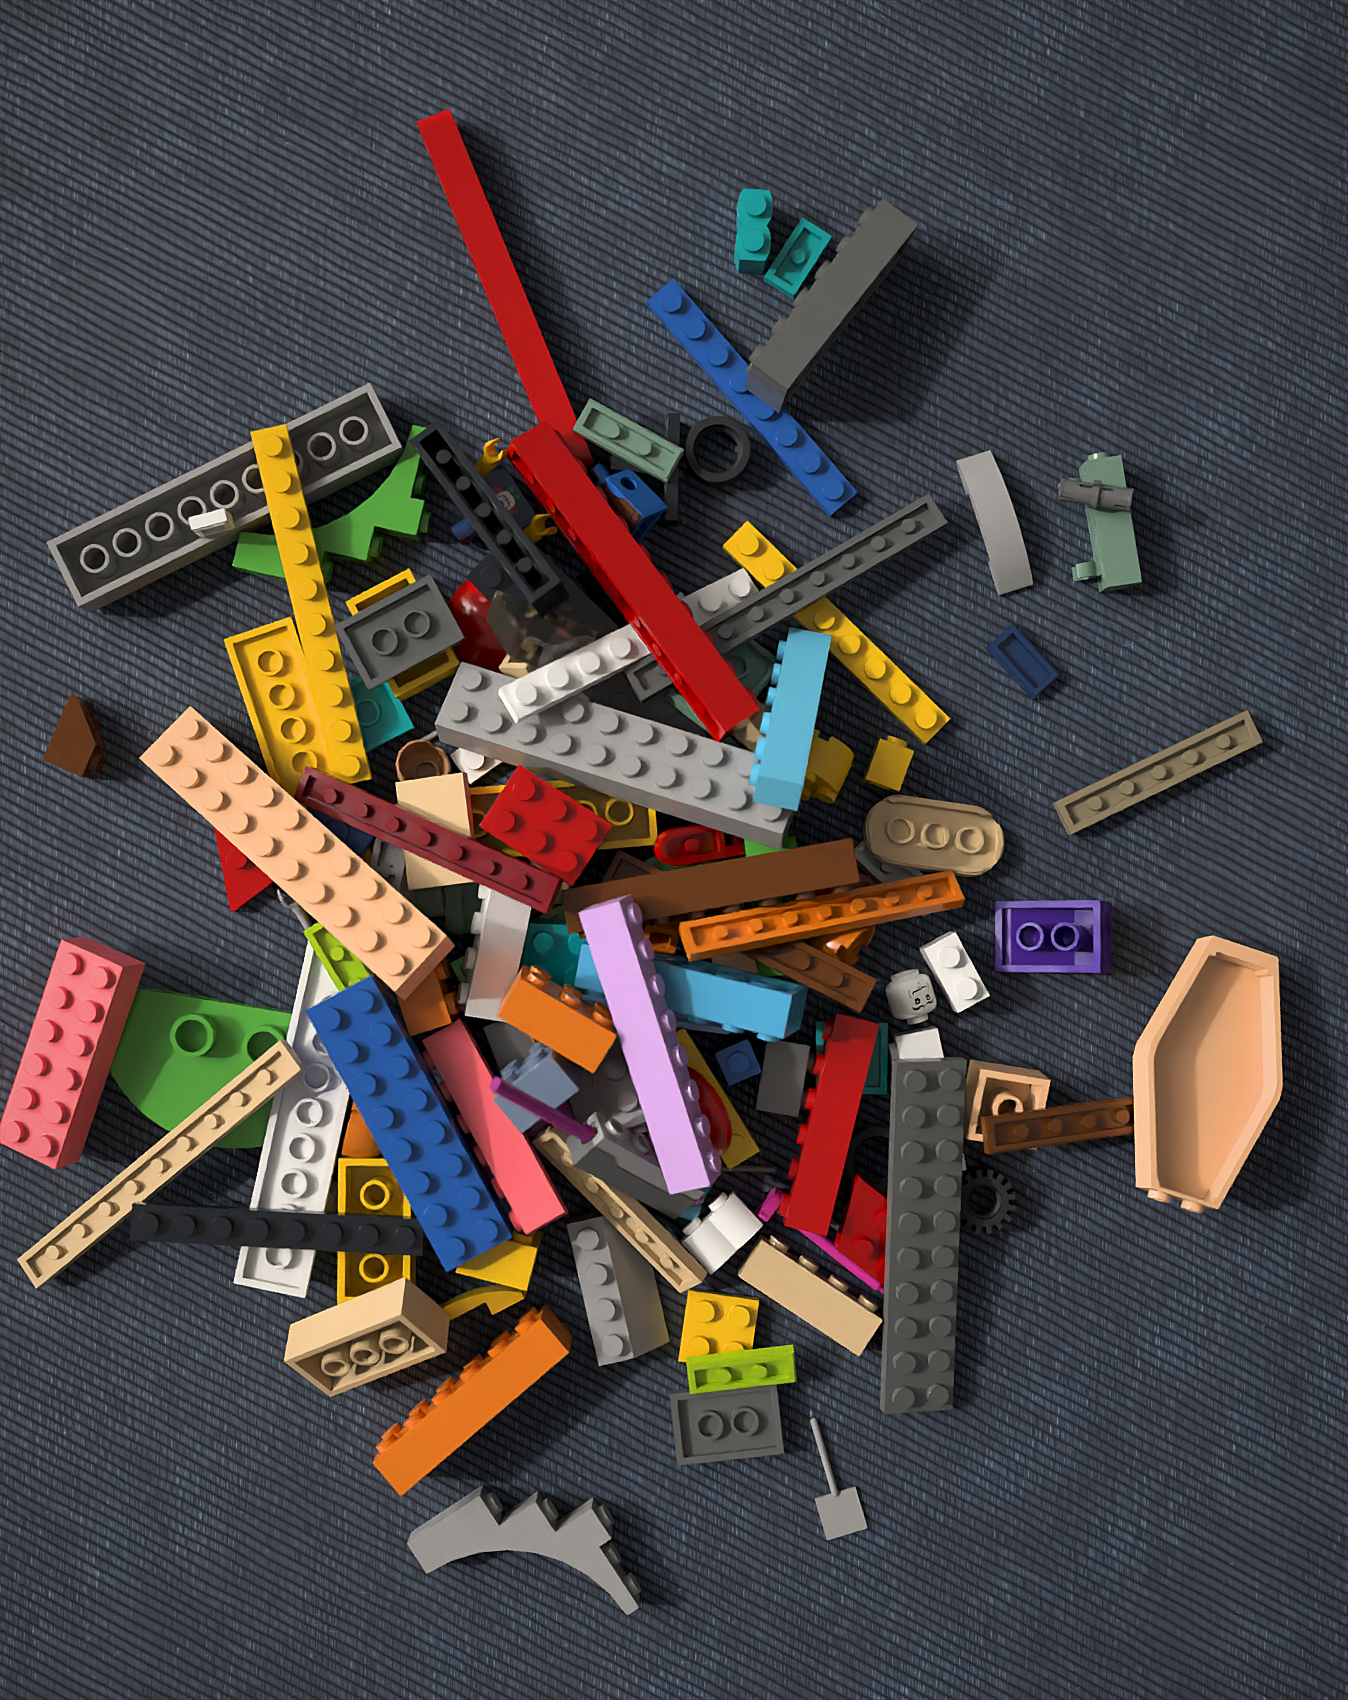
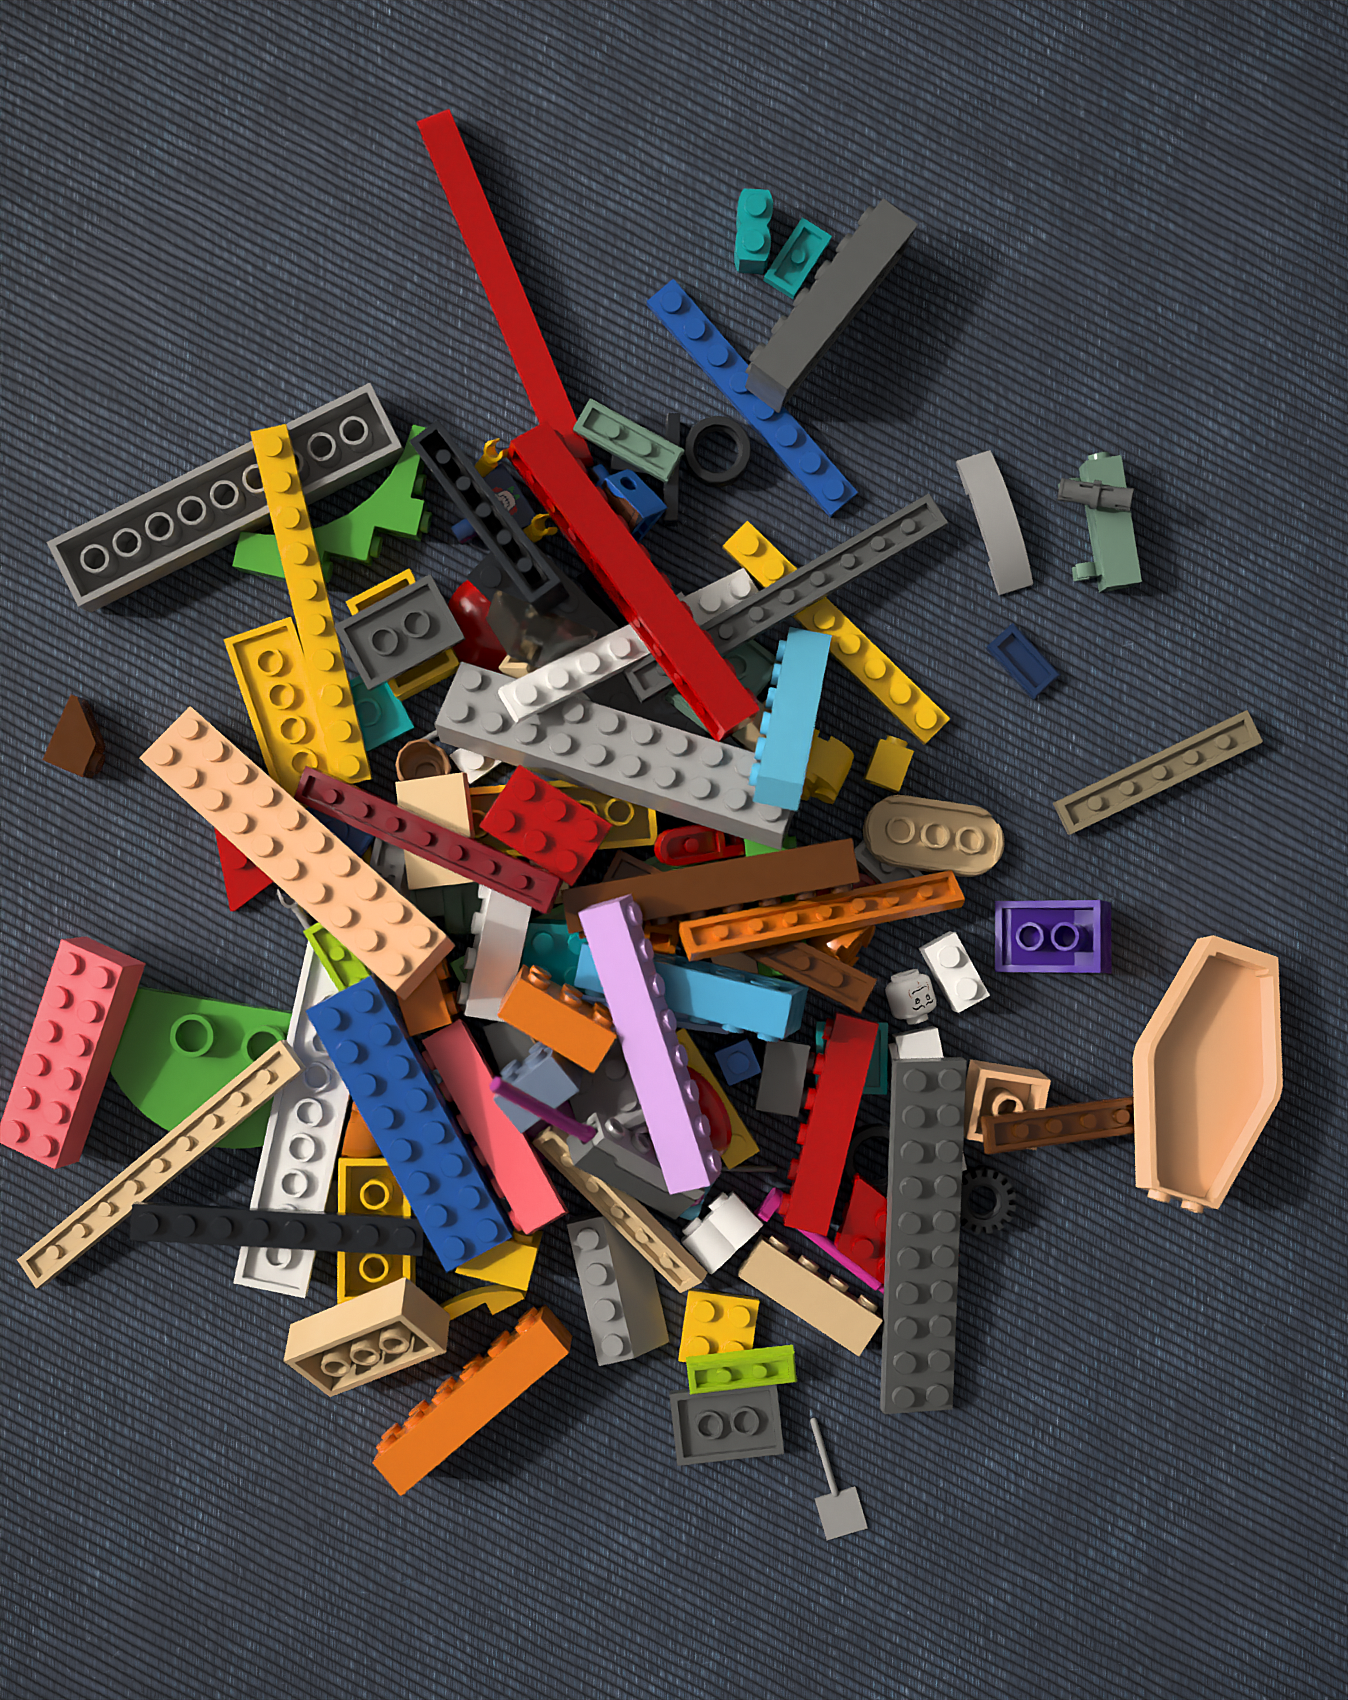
white tile [188,508,235,537] -> none
light grey arch [407,1485,641,1615] -> none

